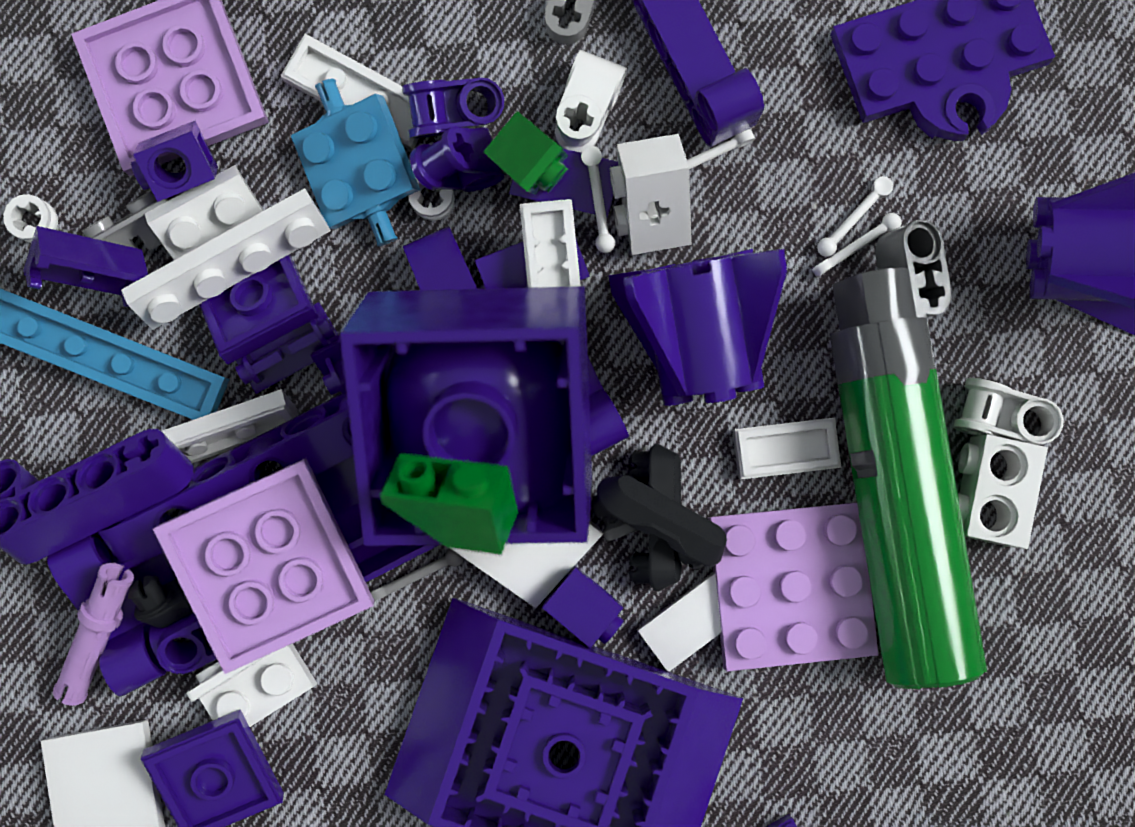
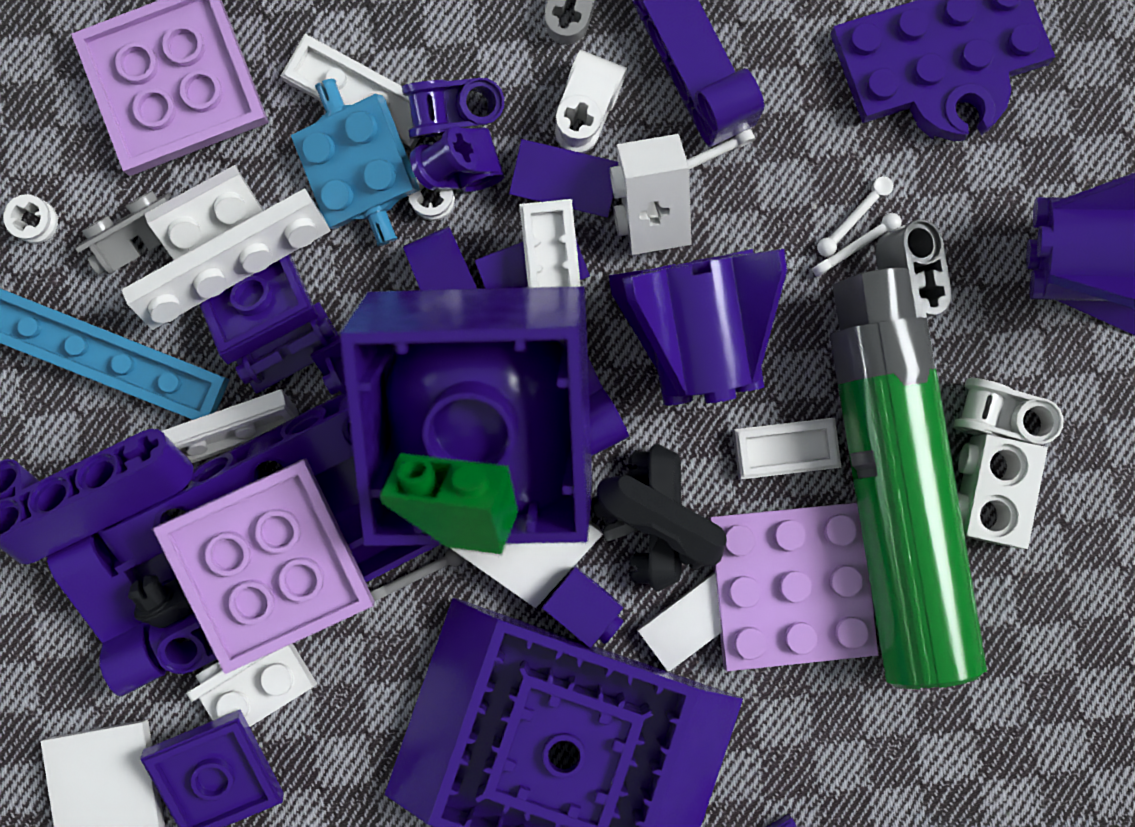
dark purple hinge [23,226,148,307] -> none
lavender pin [52,563,134,706] -> none
dark purple brick [131,121,218,202] -> none
green slope [483,111,568,195] -> none
white hinge [581,146,615,253] -> none

